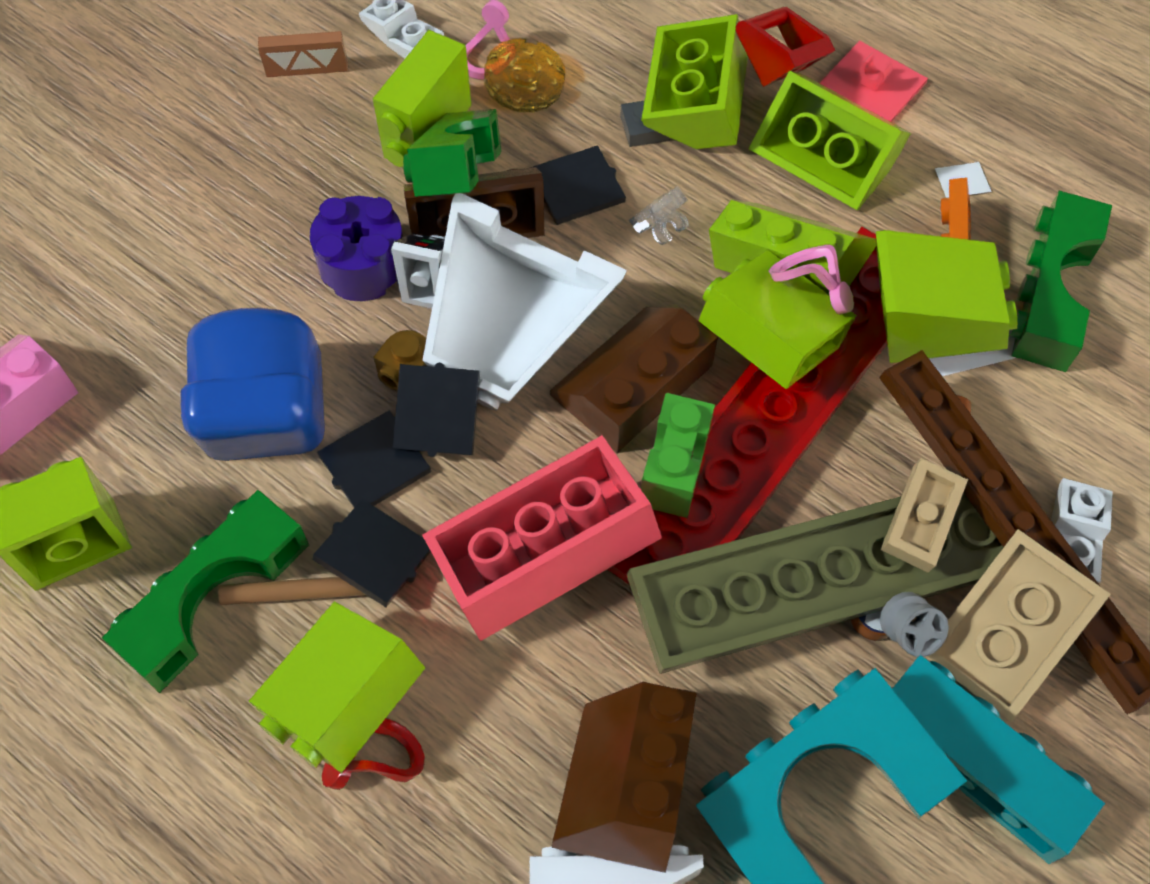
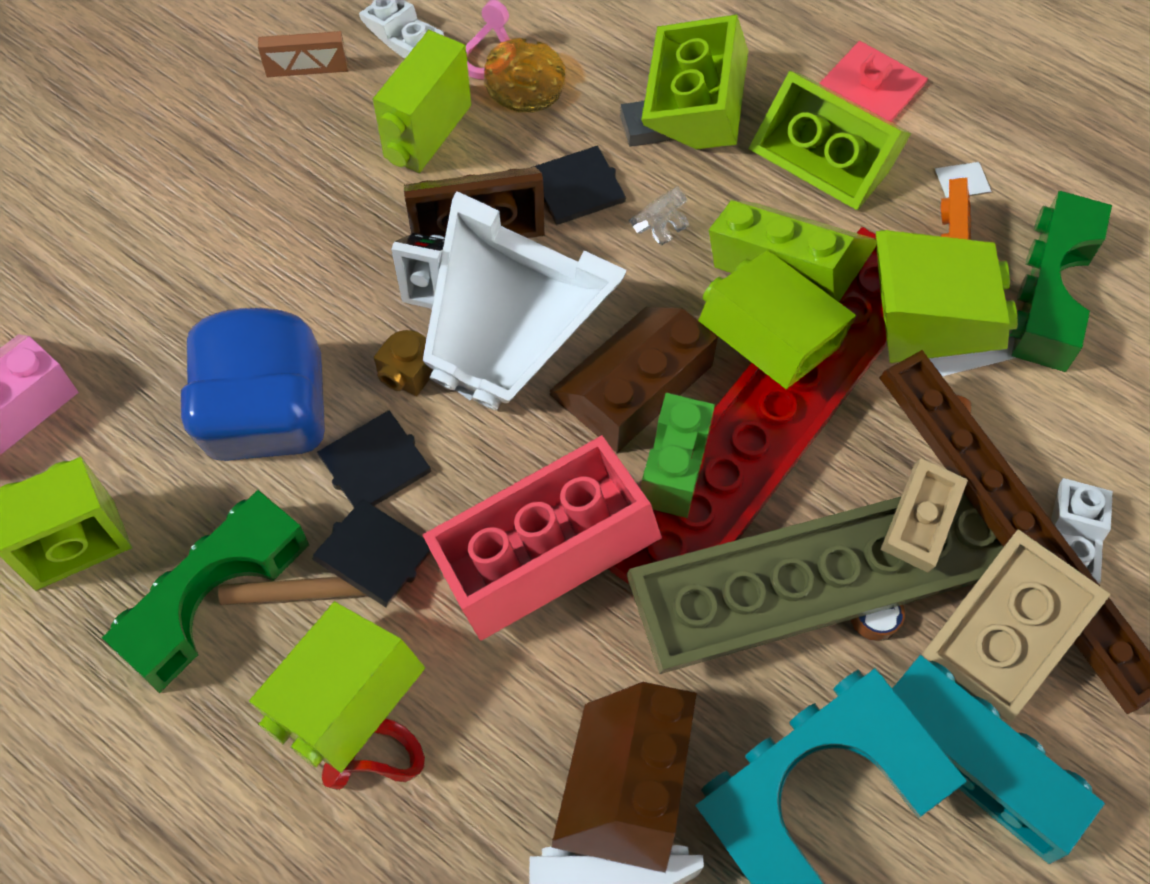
dark purple brick [310,196,403,301] -> none
black piece [393,362,480,457] -> none
green arch [403,109,502,197] -> none
red tile [736,6,836,87] -> none
bright pink piece [769,244,854,315] -> none
light grey wheel [880,592,949,657] -> none

